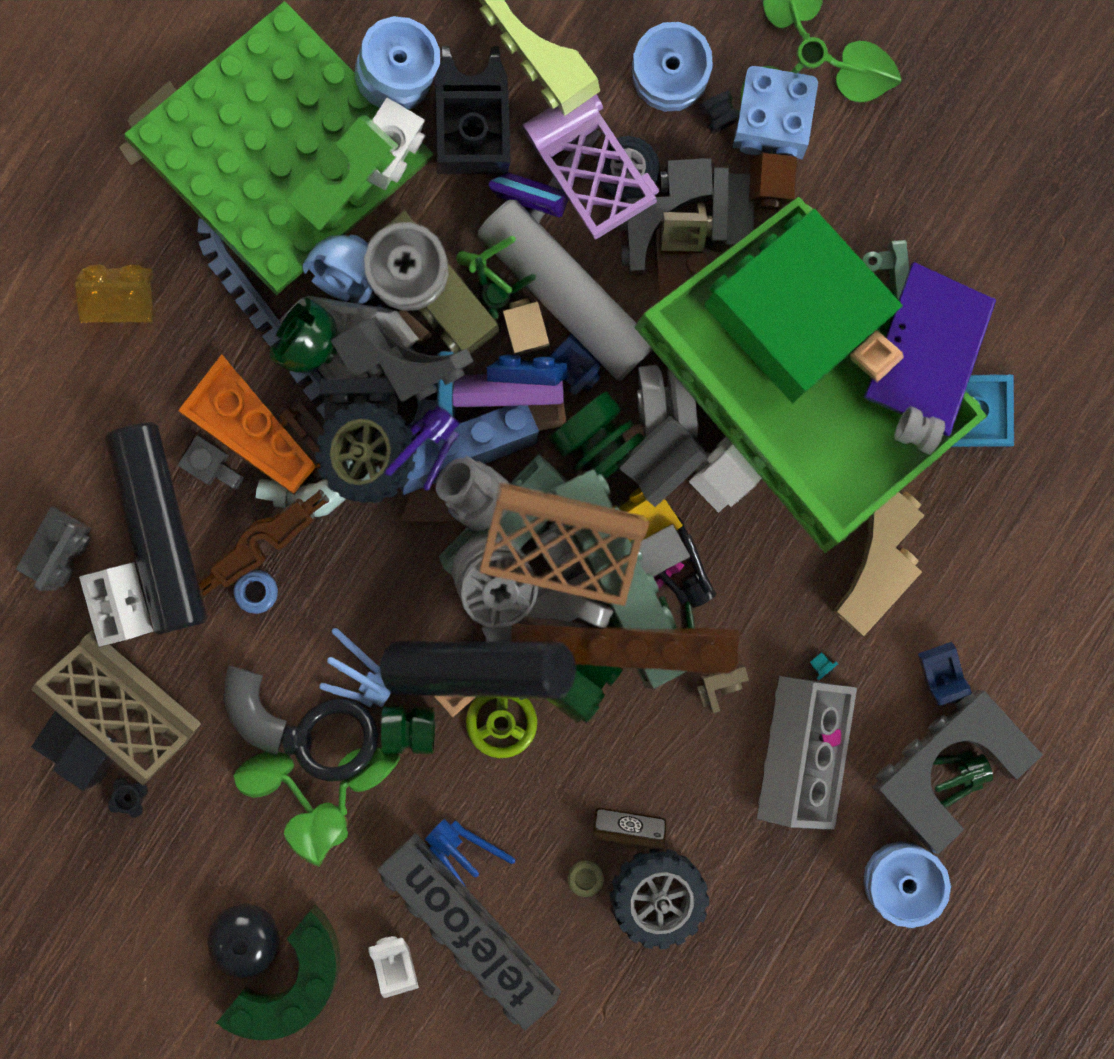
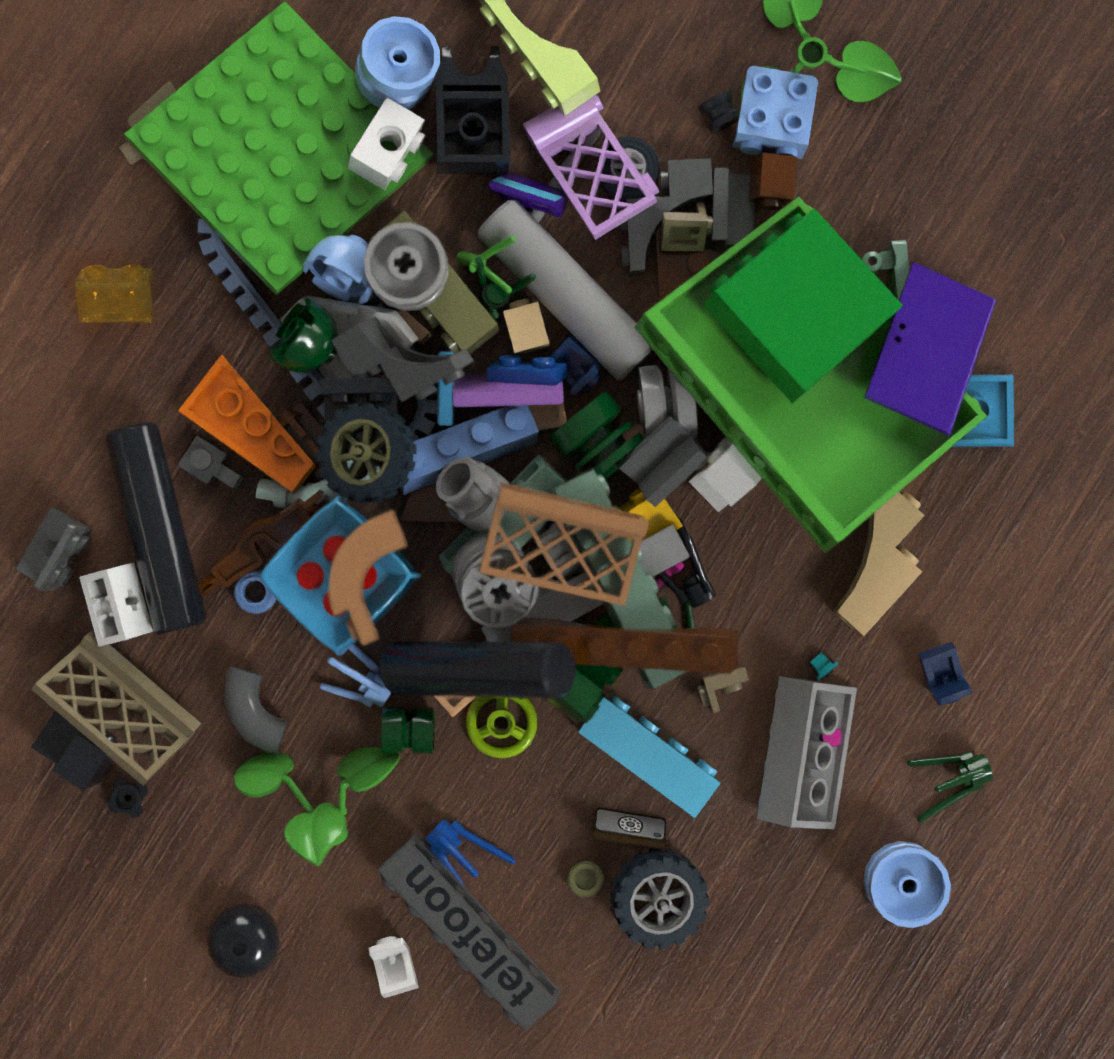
dark green brick [216,905,340,1040] -> none
black piece [283,699,378,782] -> none
bright green arch [287,115,398,230] -> none
dark purple plant [385,405,460,490] -> none
light grey beam [560,593,613,627] -> none
light blue wheel [632,22,713,112] -> none
light nougat tile [850,330,903,382] -> none
dark grey arch [872,690,1043,854] -> none
light grey wheel [894,406,945,455] -> none
none -> dark azure piece [259,496,421,655]
none -> medium nougat arch [329,510,408,645]
none -> medium azure brick [578,695,721,818]

